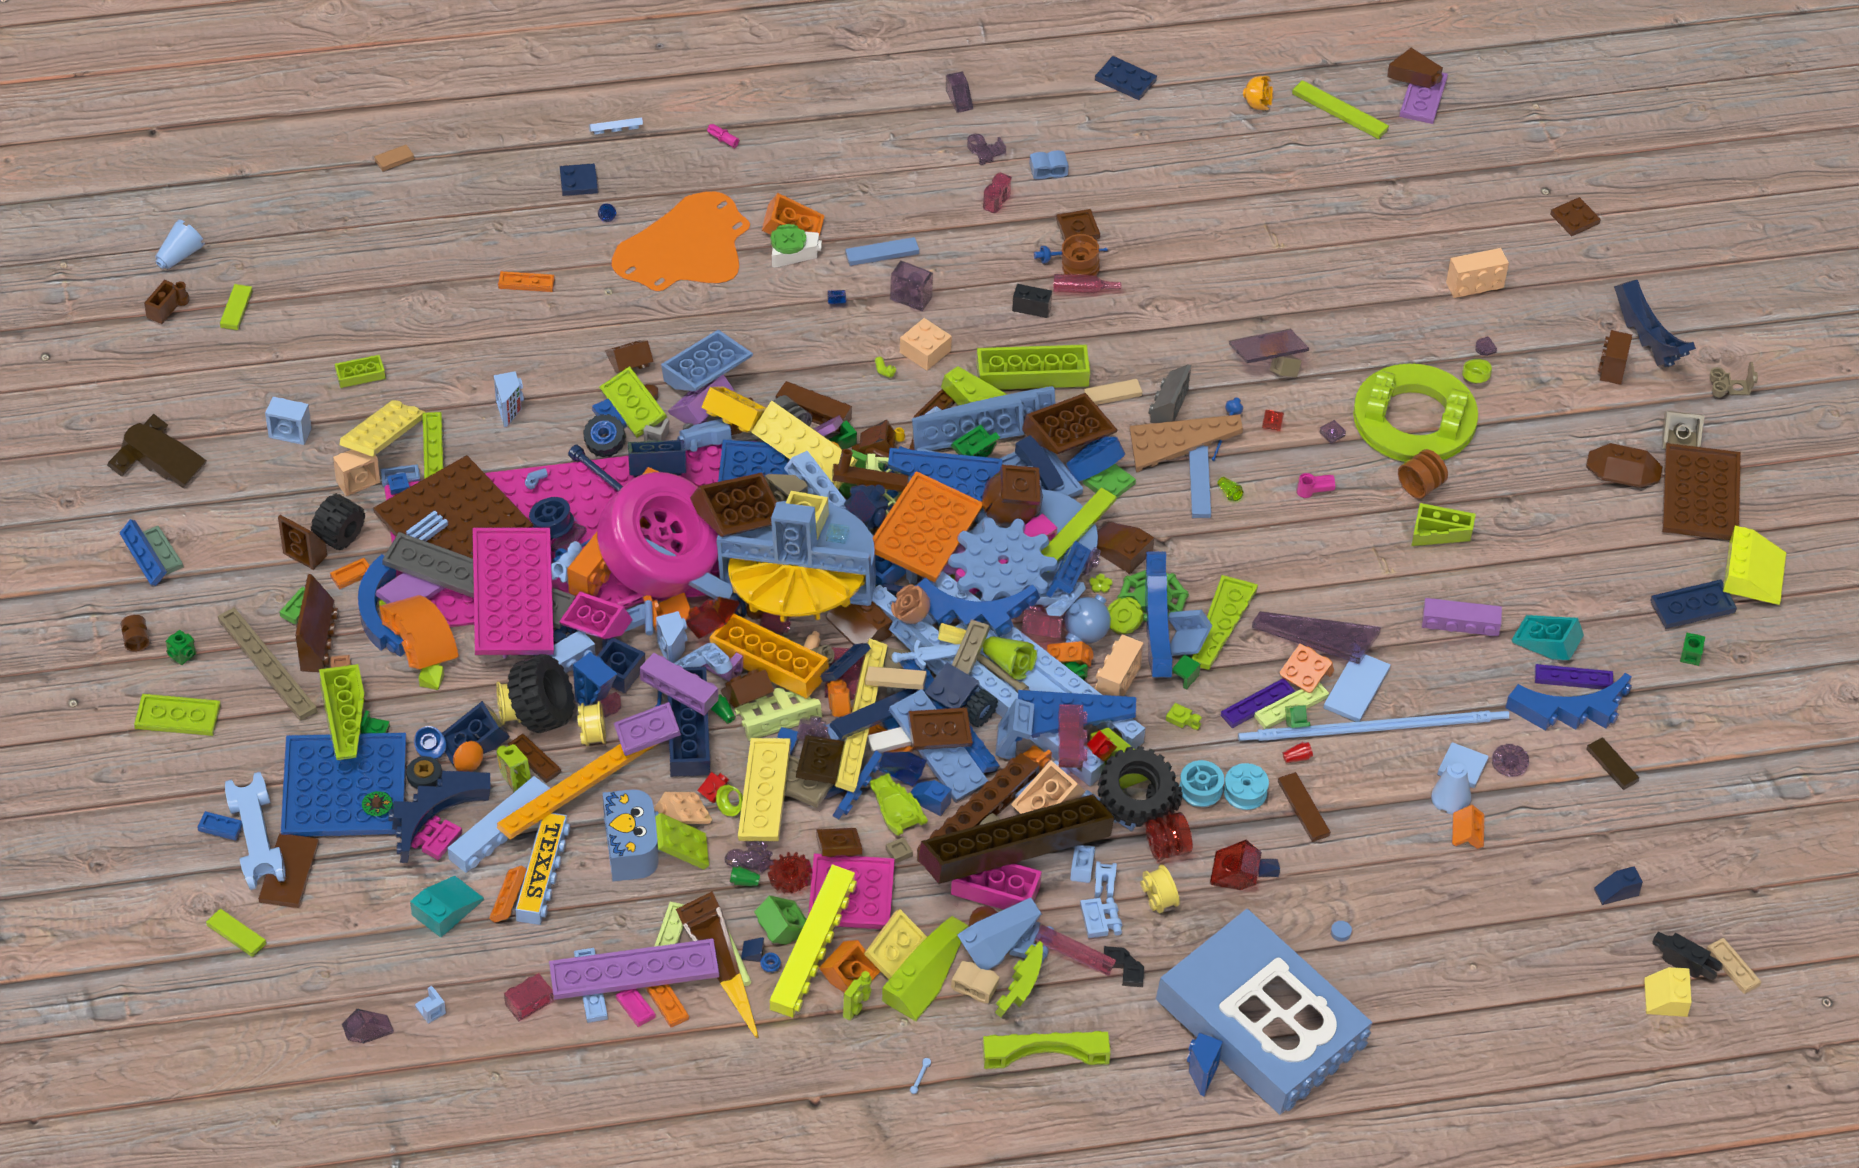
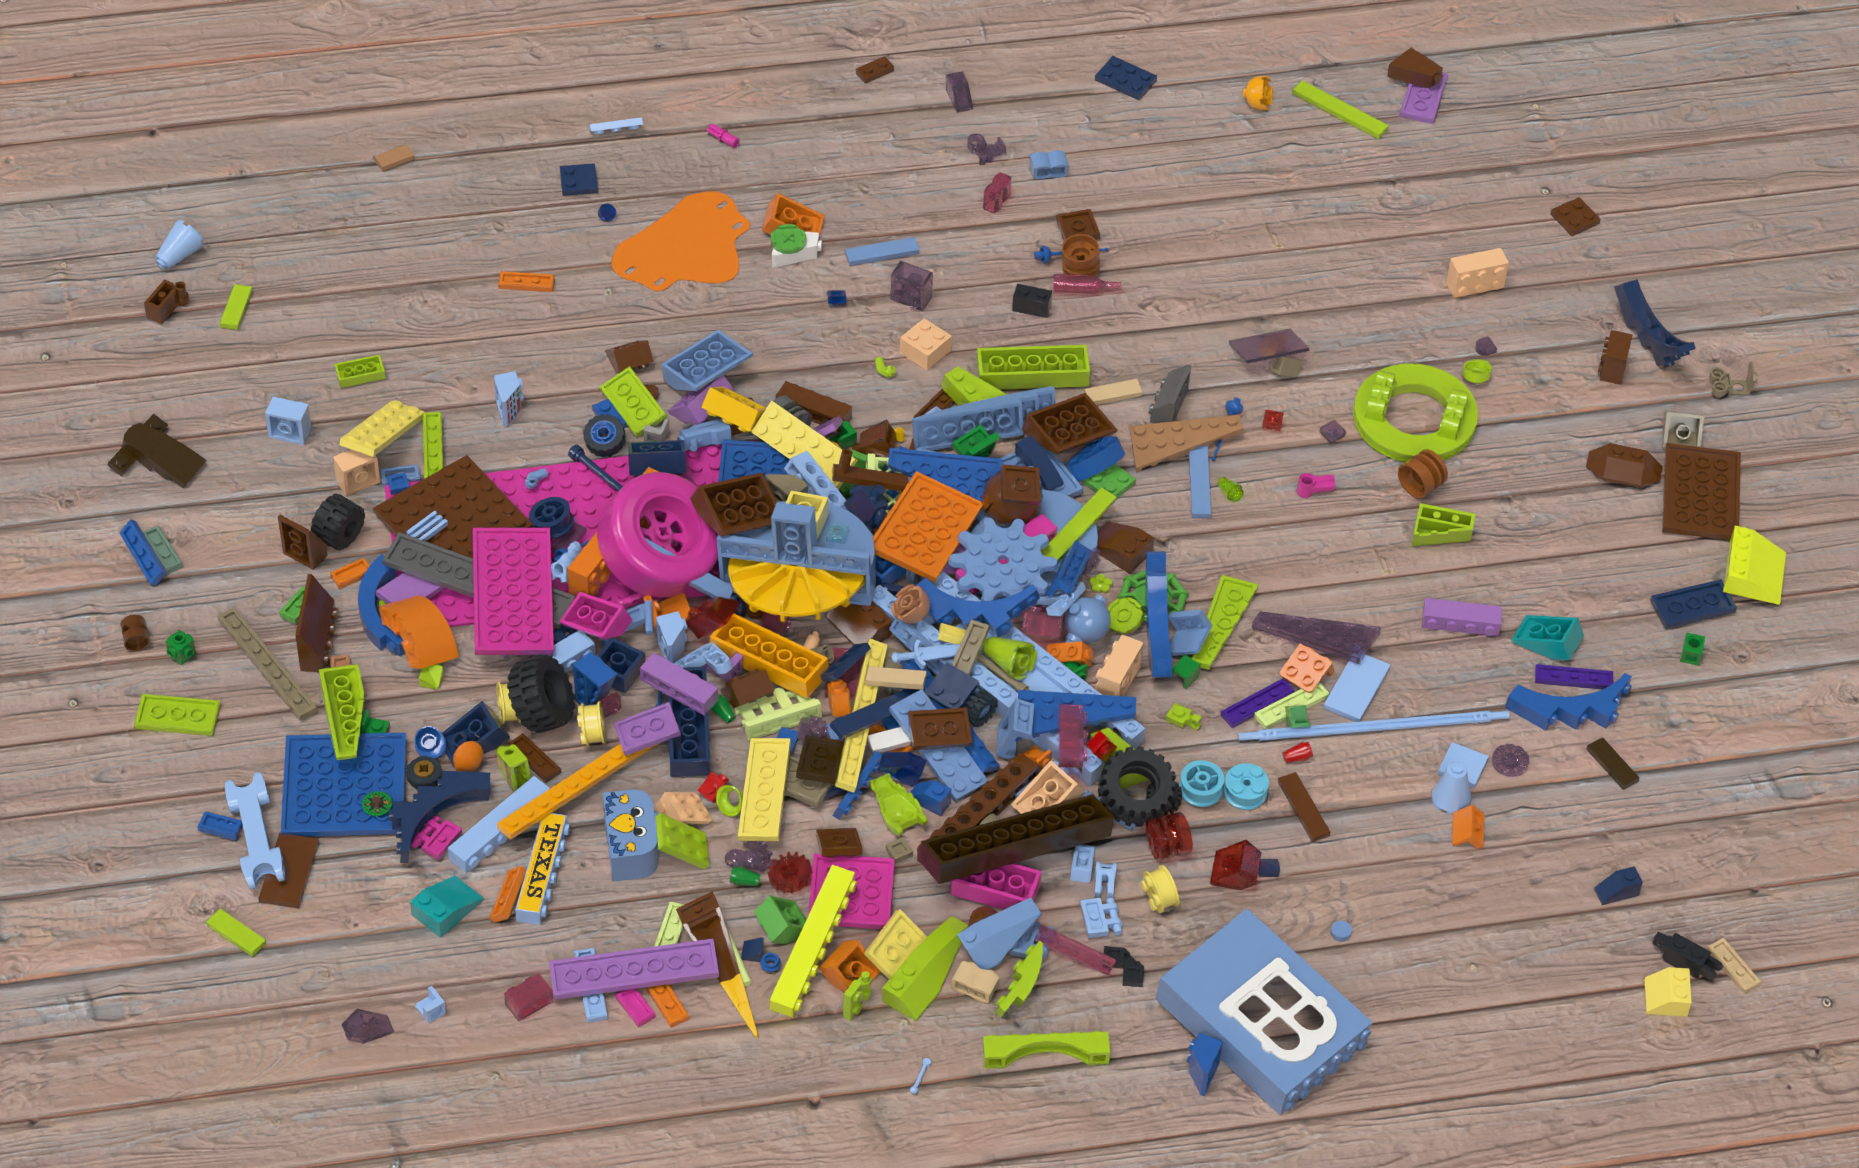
none -> reddish brown plate [856,56,894,84]

